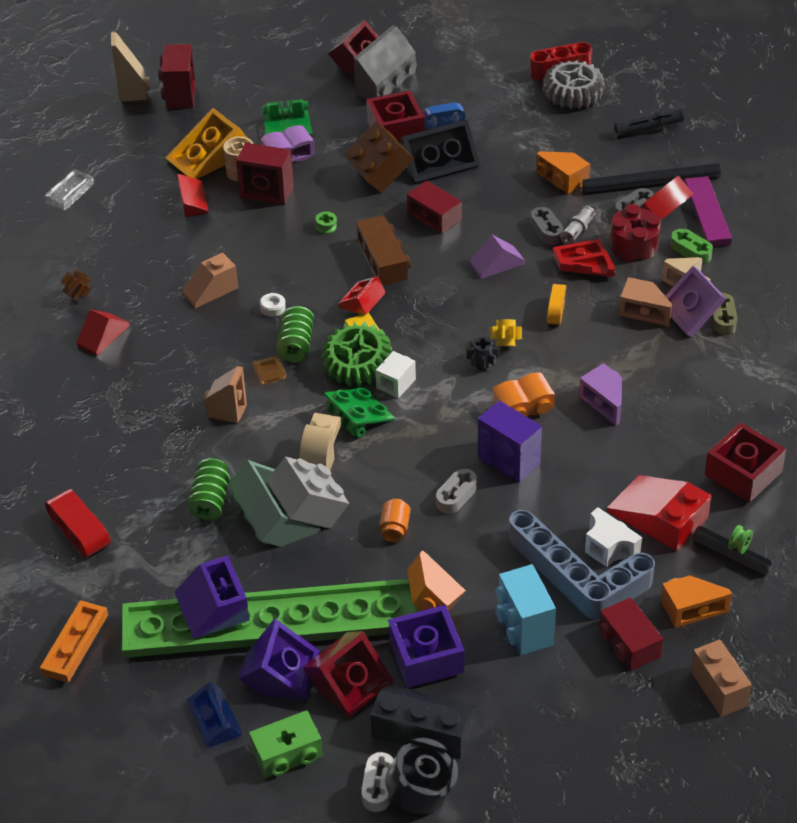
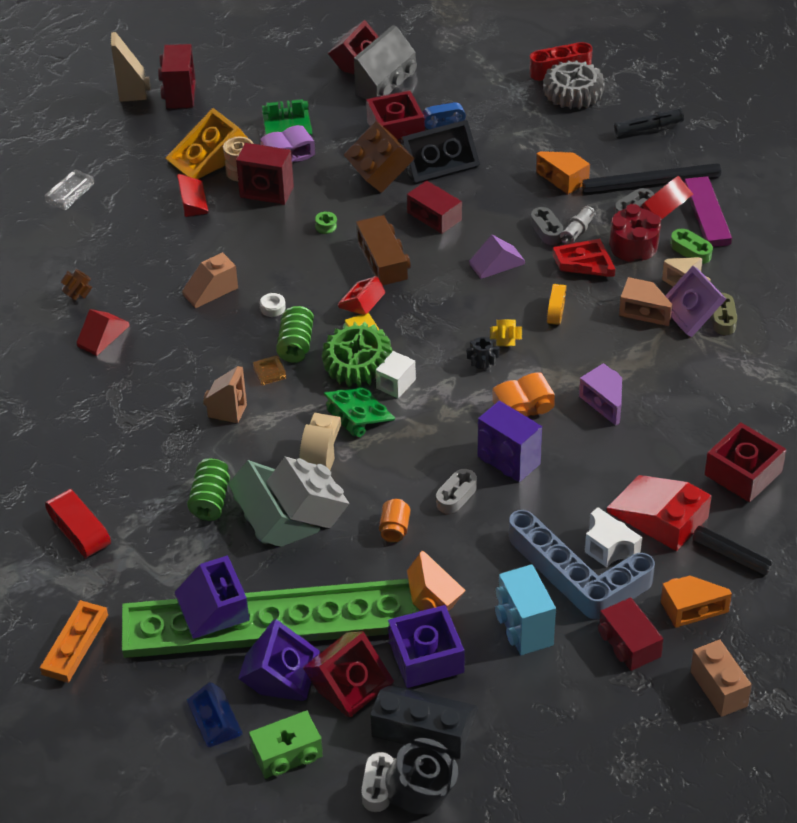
bright green bush [728,525,753,554] -> none

